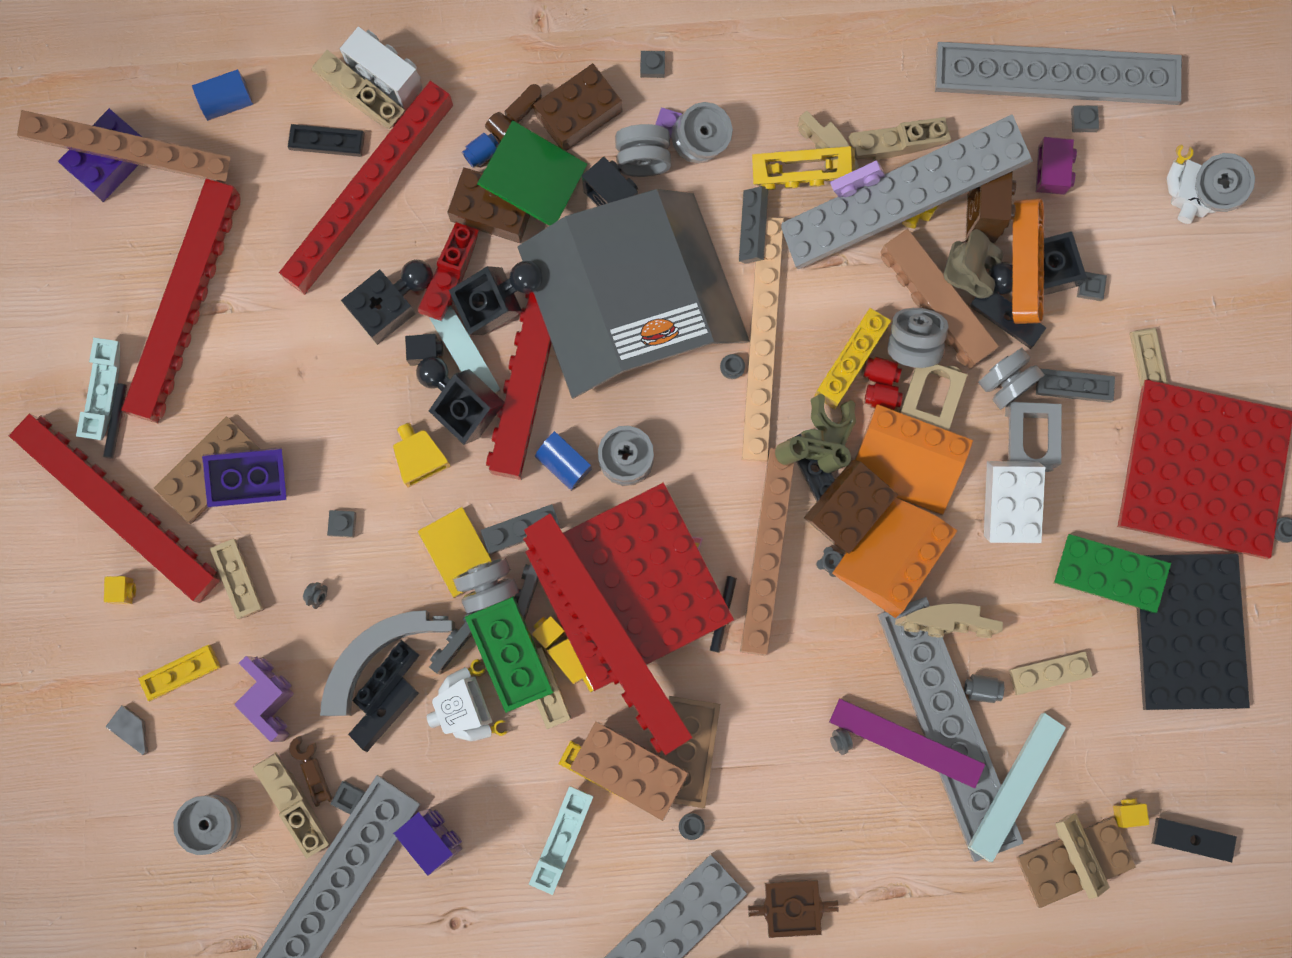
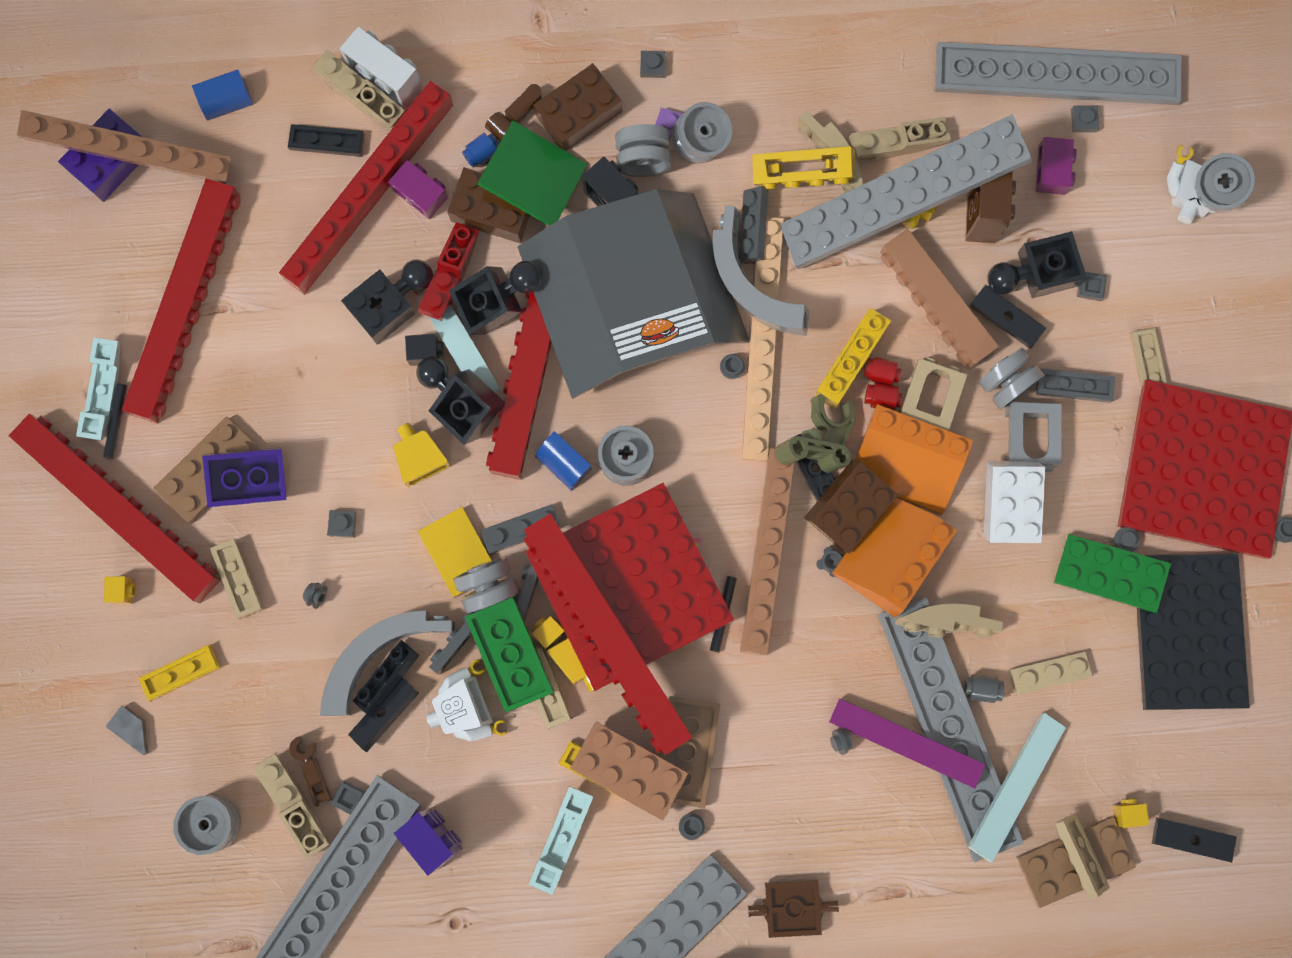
medium lavender bracket [234,656,294,742] -> none
lavender plate [830,160,885,198] -> none
light grey wheel [888,308,949,368] -> none
dark tan piece [944,229,1003,298] -> none
orange beam [1012,198,1044,324] -> none
none -> magenta brick [388,160,448,219]
none -> light grey arch [713,206,809,336]
none -> dark grey plate [1114,527,1140,552]

